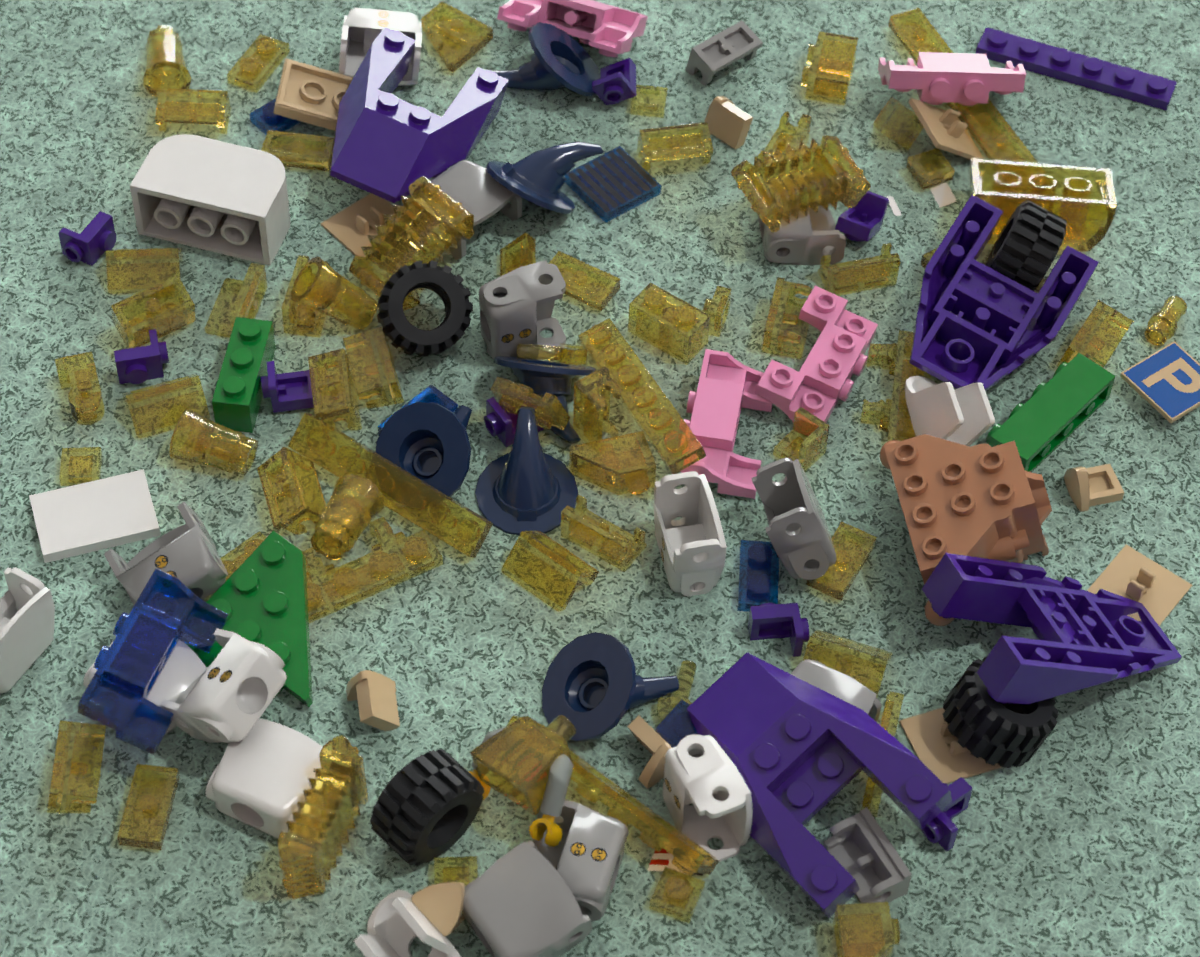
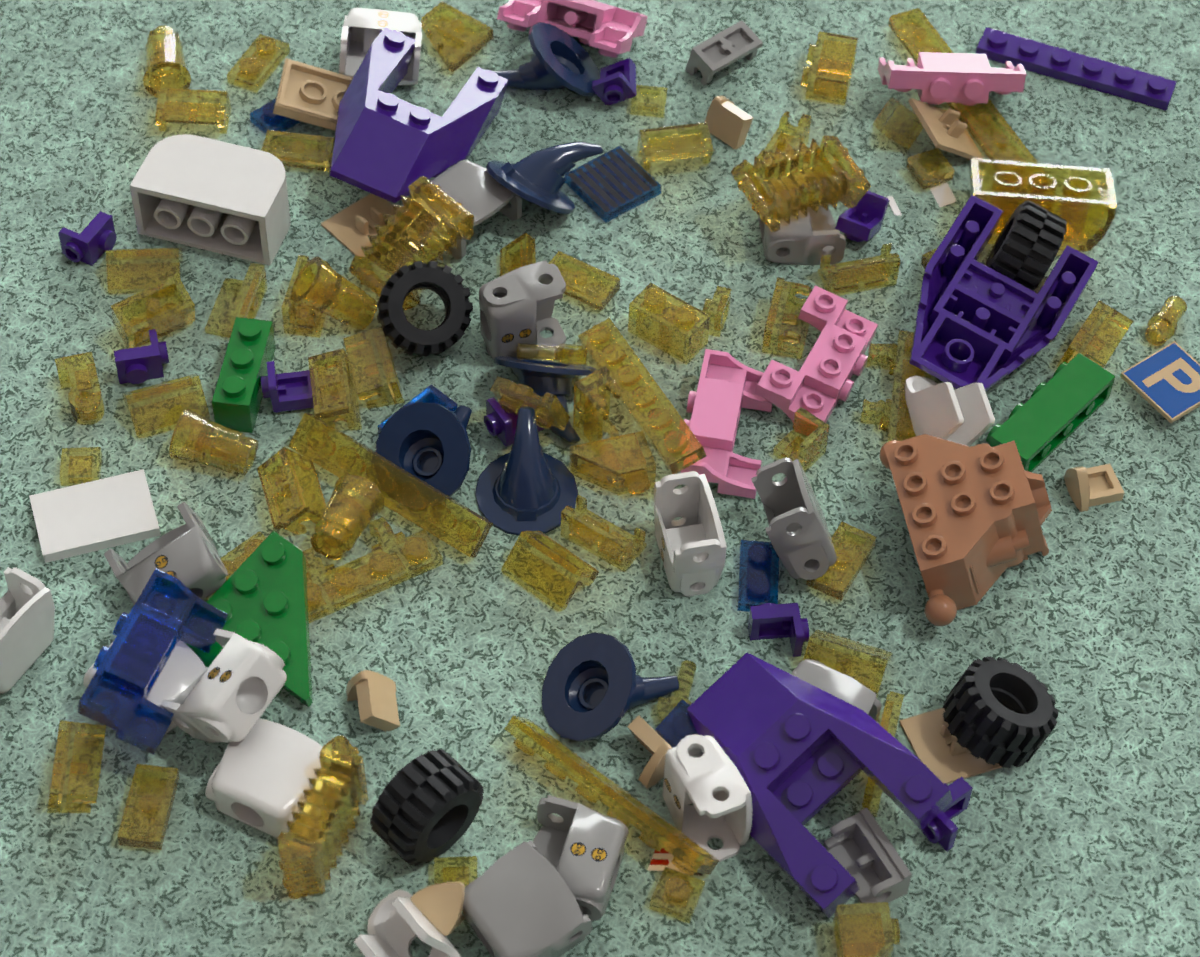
clear yellow torso [468,715,576,847] -> none
dark purple wedge [922,553,1182,704] -> none
tan piece [1087,544,1193,626] -> none

